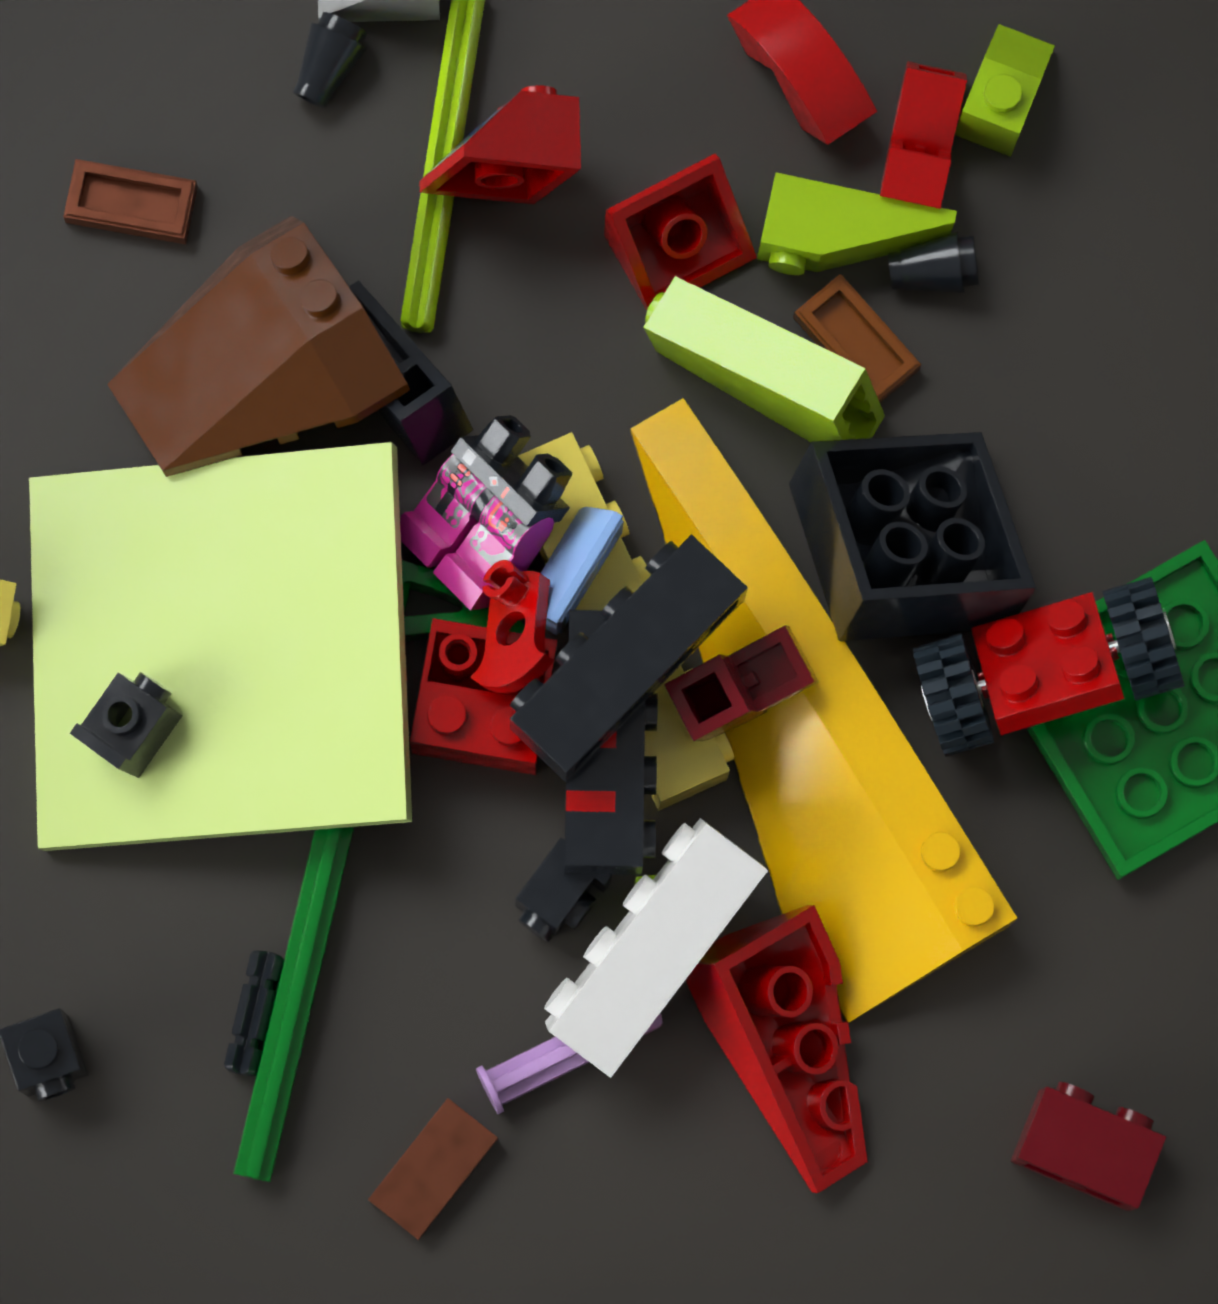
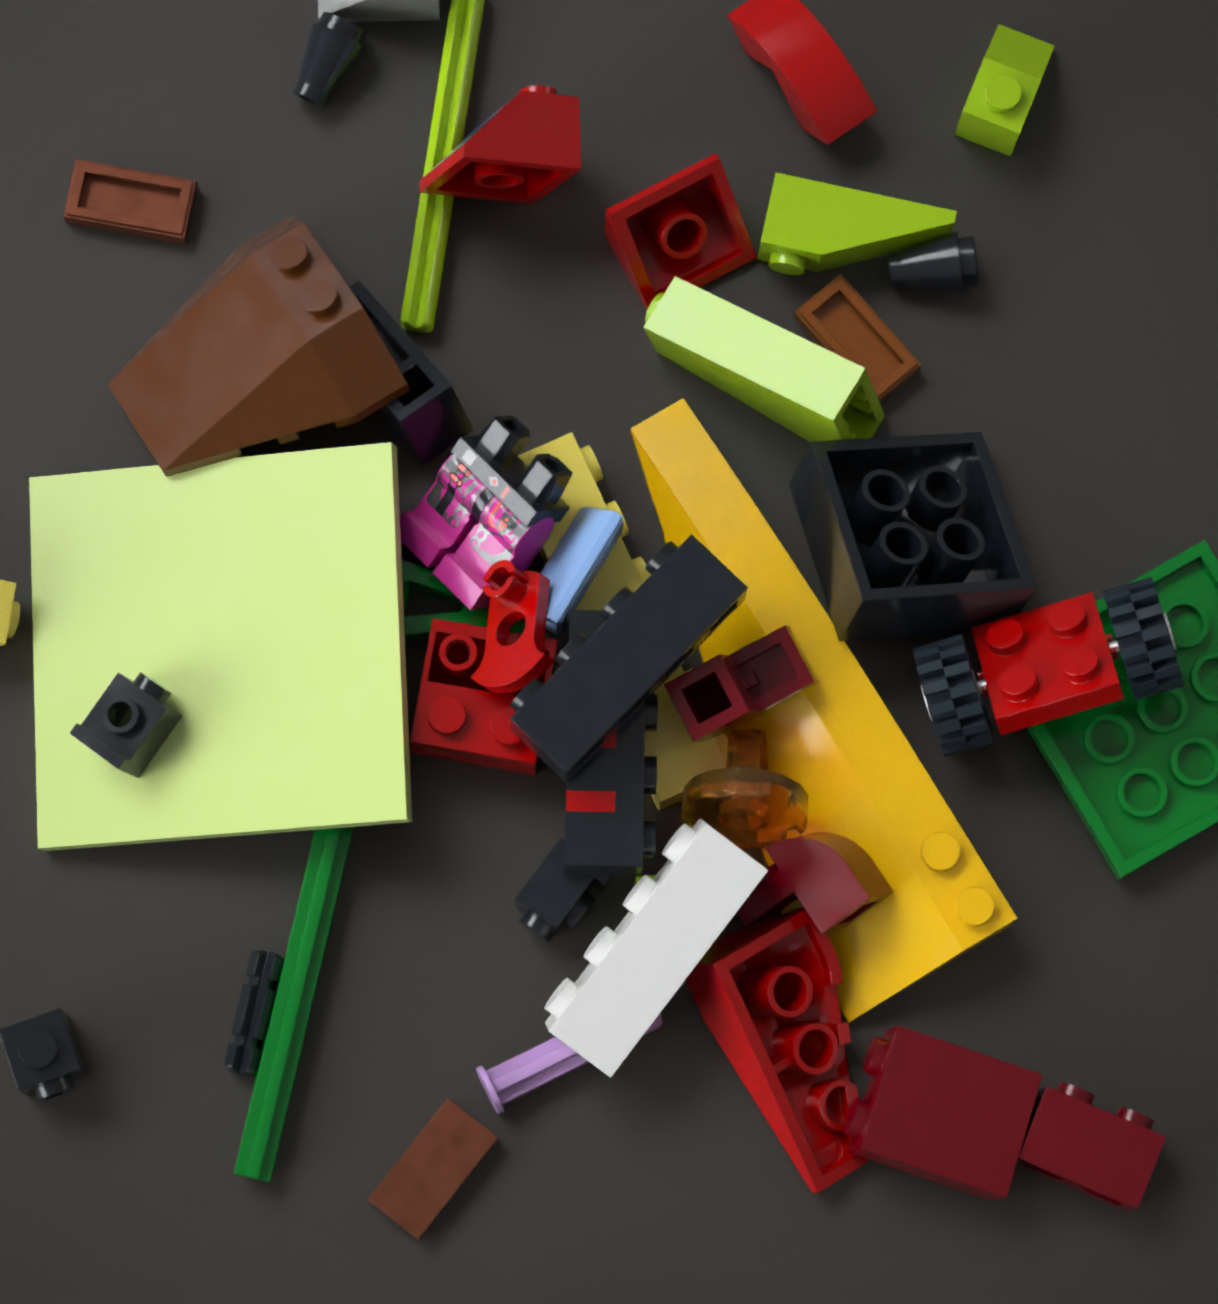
red brick [880,61,967,209] -> none
none -> clear orange tile [681,729,809,849]
none -> dark red brick [736,832,893,934]
none -> dark red brick [844,1025,1043,1201]

